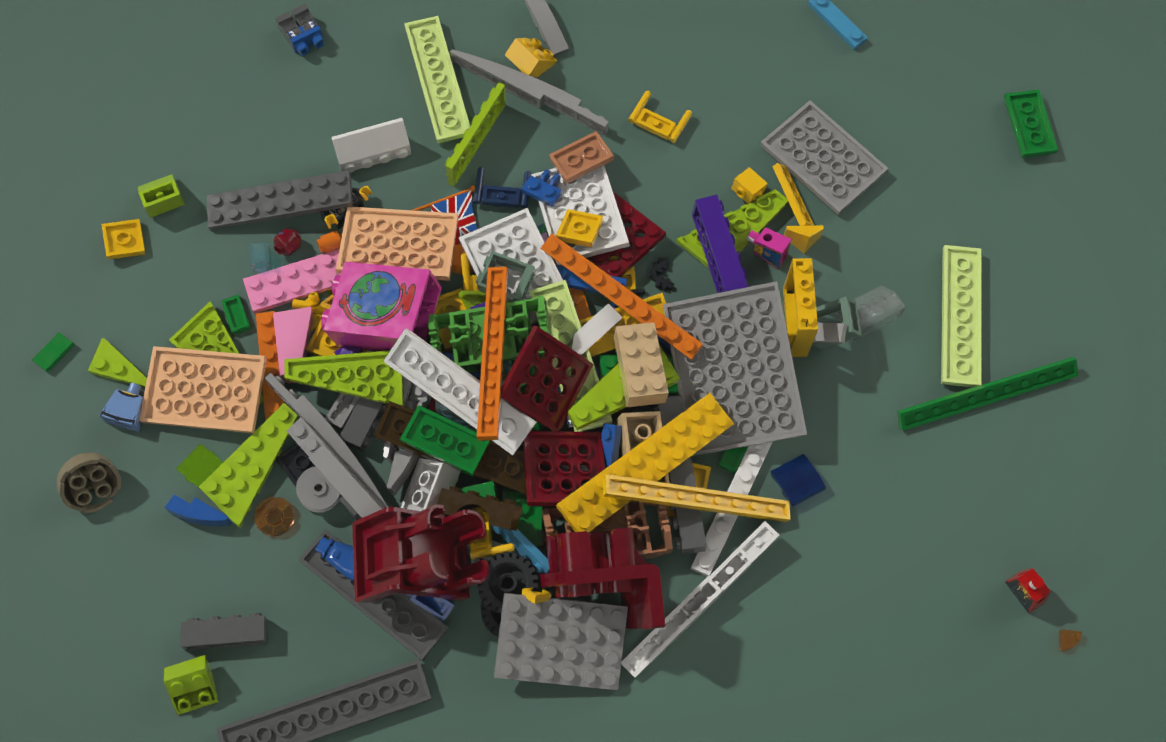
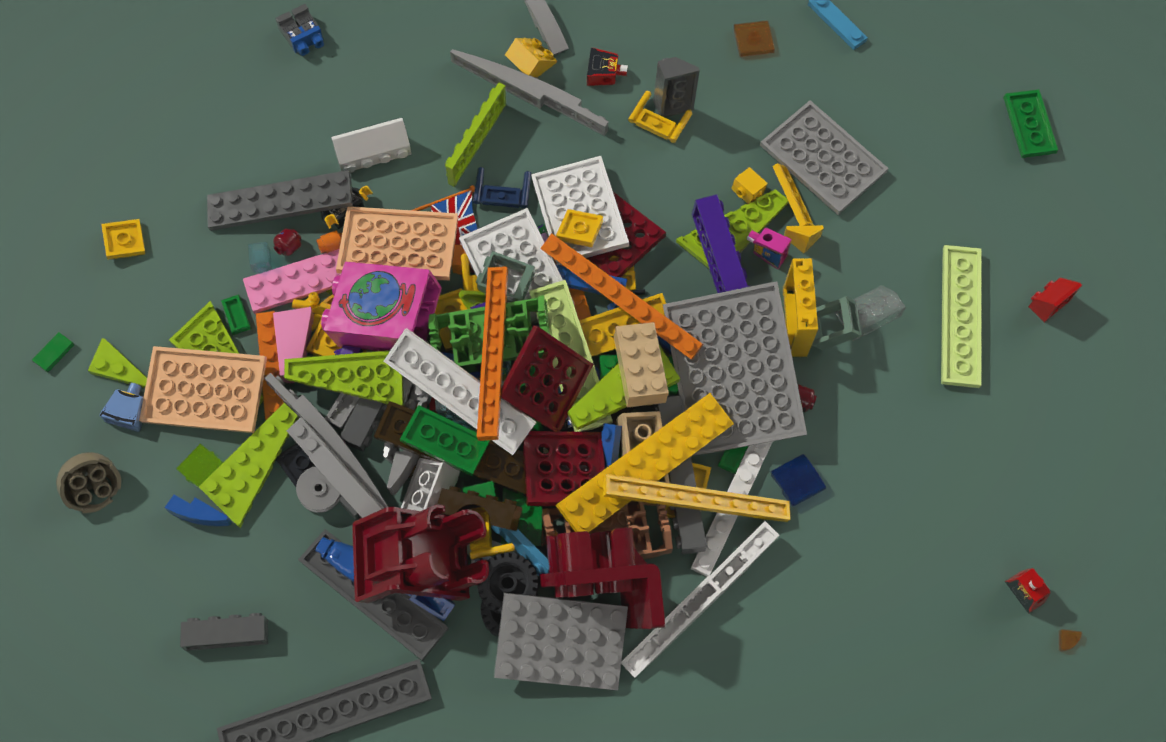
lime slope [138,174,185,218] -> none
lime slope [164,655,218,715] -> none
clear orange tile [254,497,295,537] -> none
yellowish green plate [404,16,470,144] -> none
blue hinge [521,169,562,207] -> none
yellow tile [521,588,551,604] -> none
nougat plate [549,131,614,184] -> none
white sticker [572,304,622,355] -> none
black animal [647,258,673,291] -> none
light grey tile [813,322,847,344] -> none
green plate [897,357,1078,431] -> none
none -> torso [587,48,628,86]
none -> dark grey slope [654,57,700,118]
none -> clear orange plate [733,21,775,57]
none -> dark red head [798,385,817,412]
none -> red slope [1028,278,1082,323]

